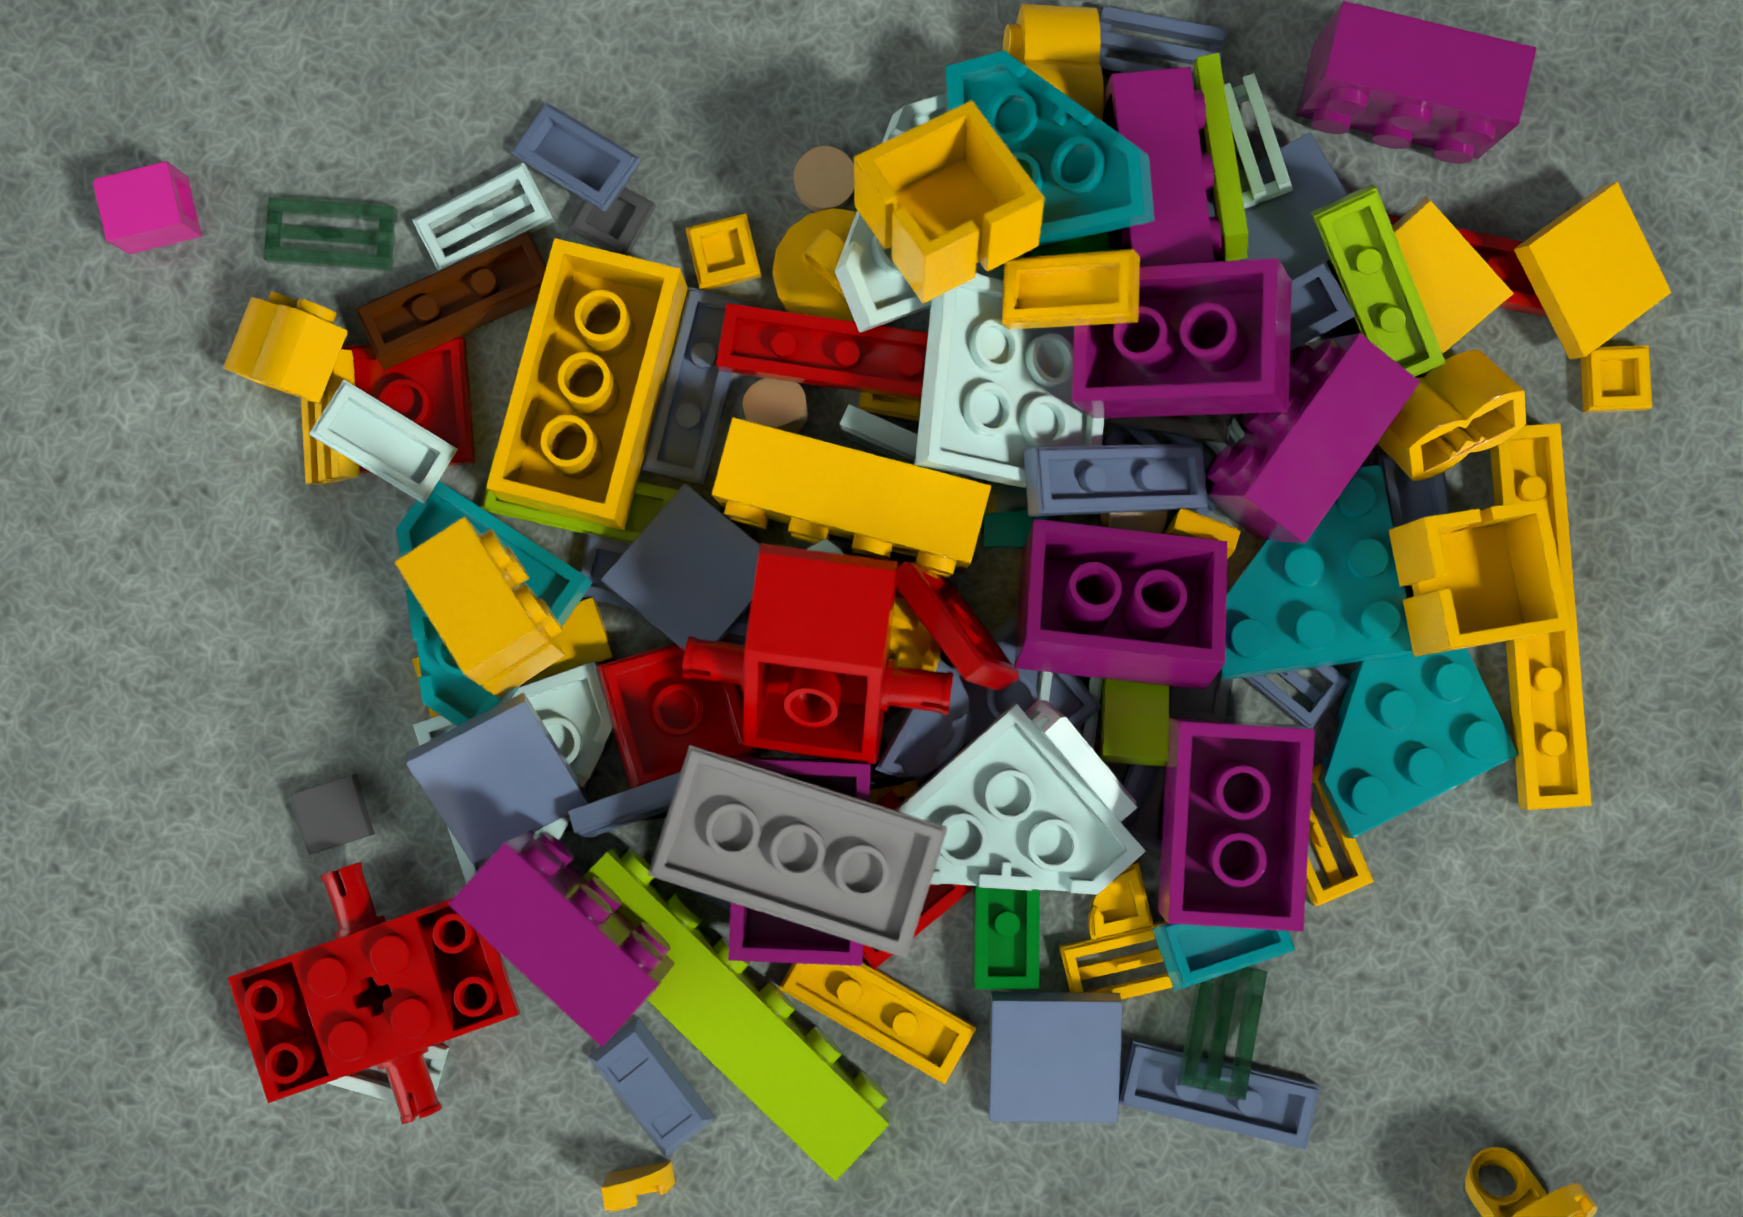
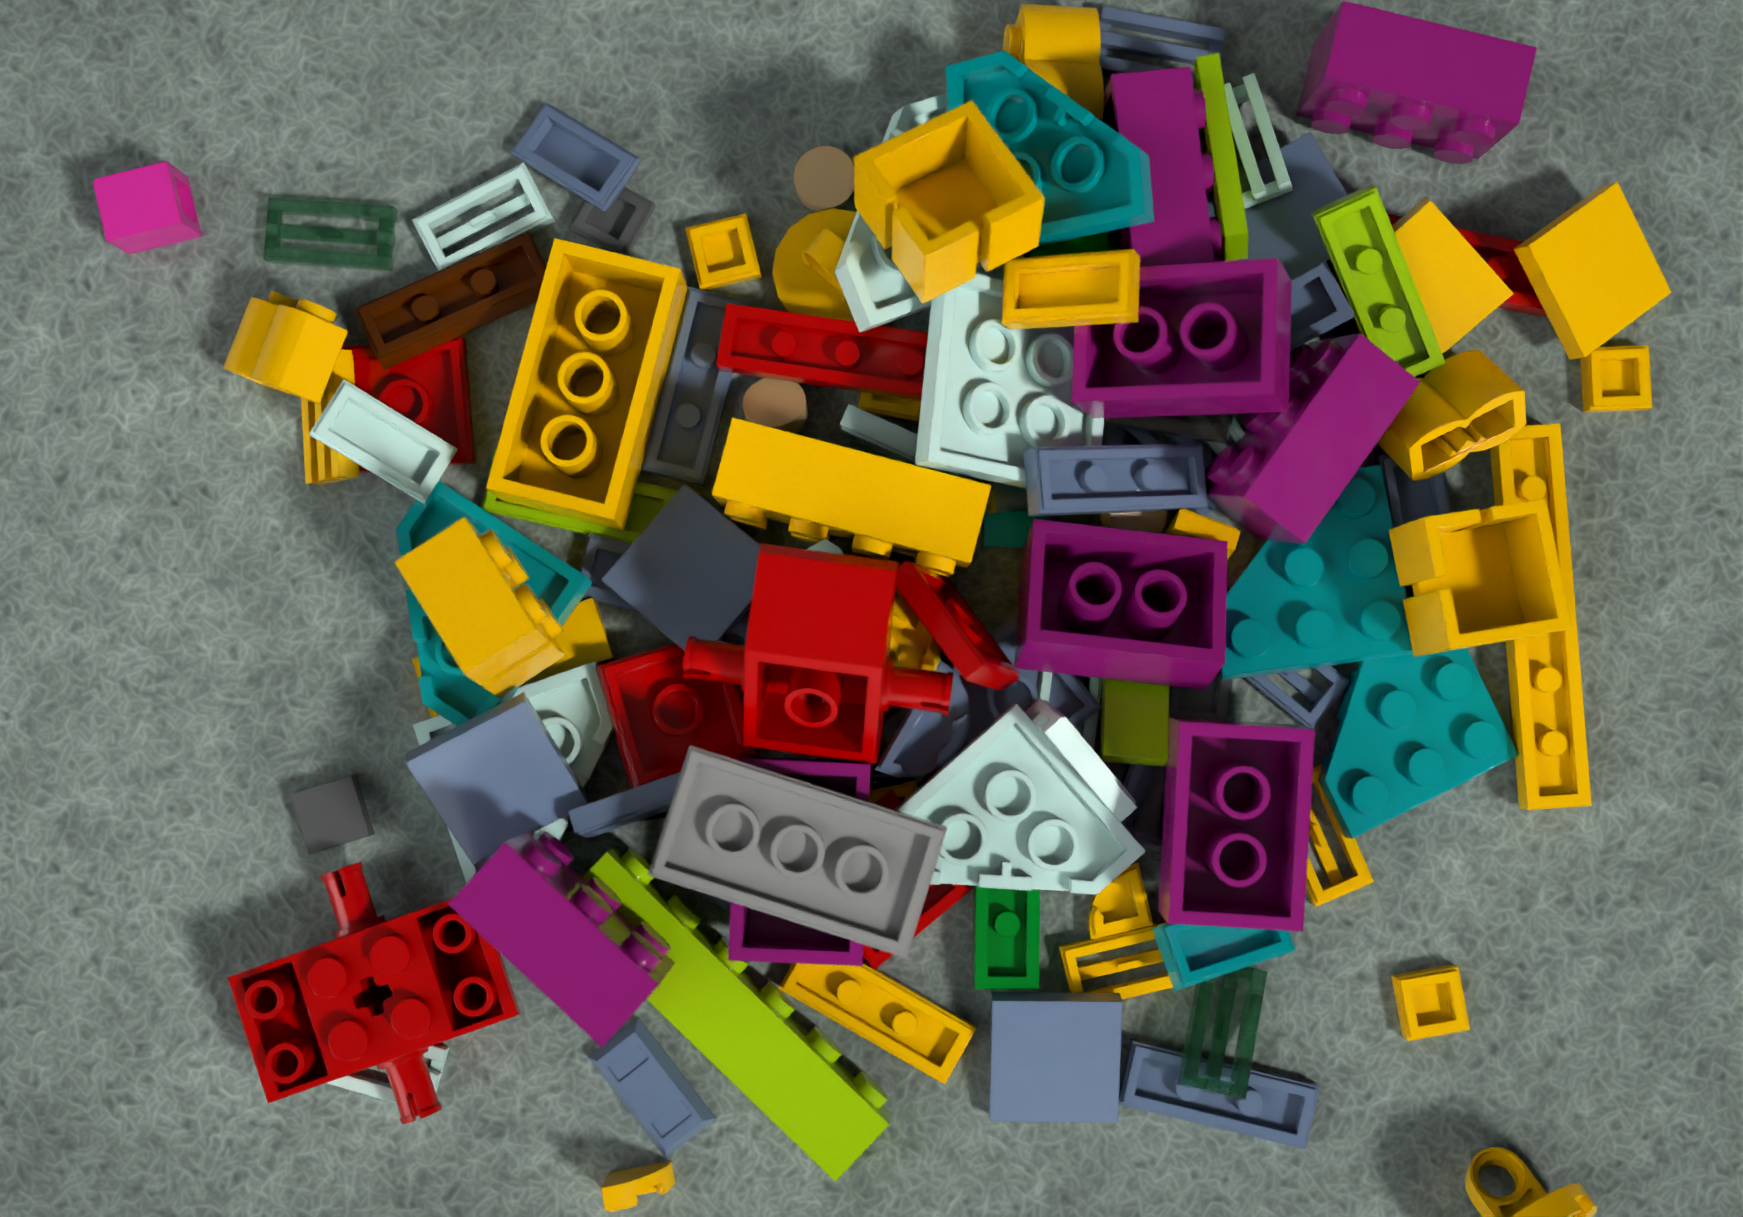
none -> yellow tile [1391,964,1470,1041]

